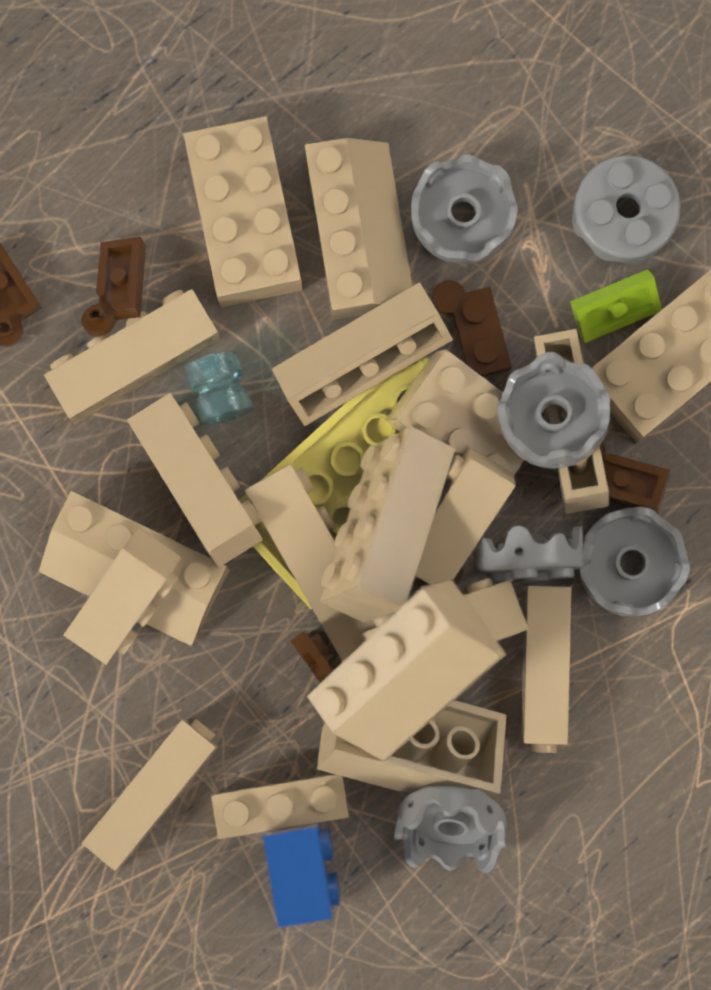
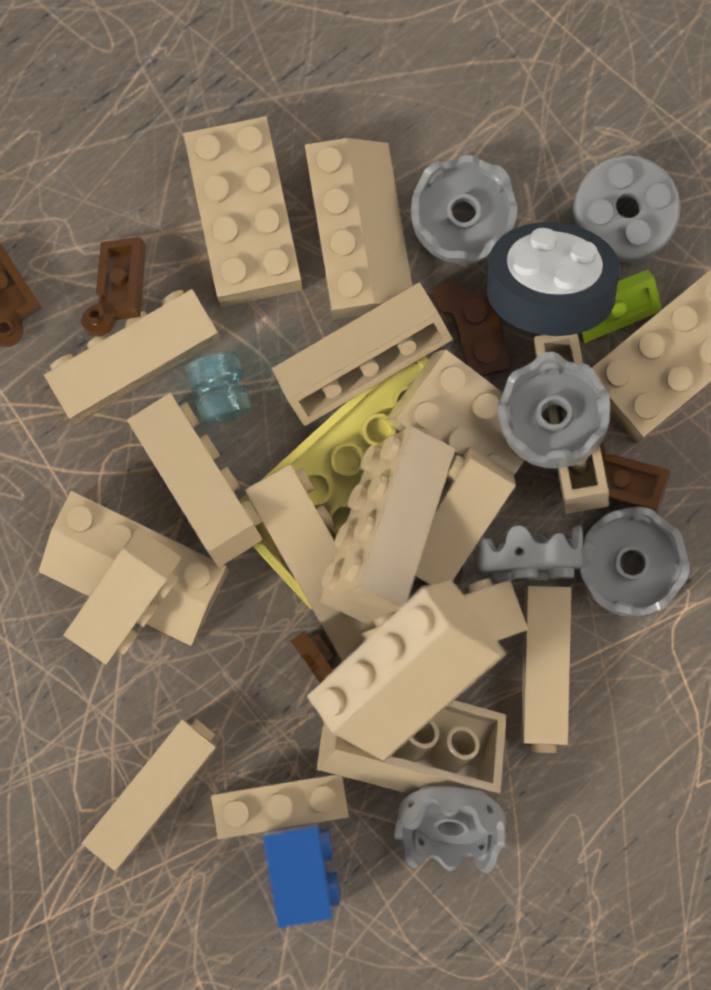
none -> black wheel [487,222,620,336]

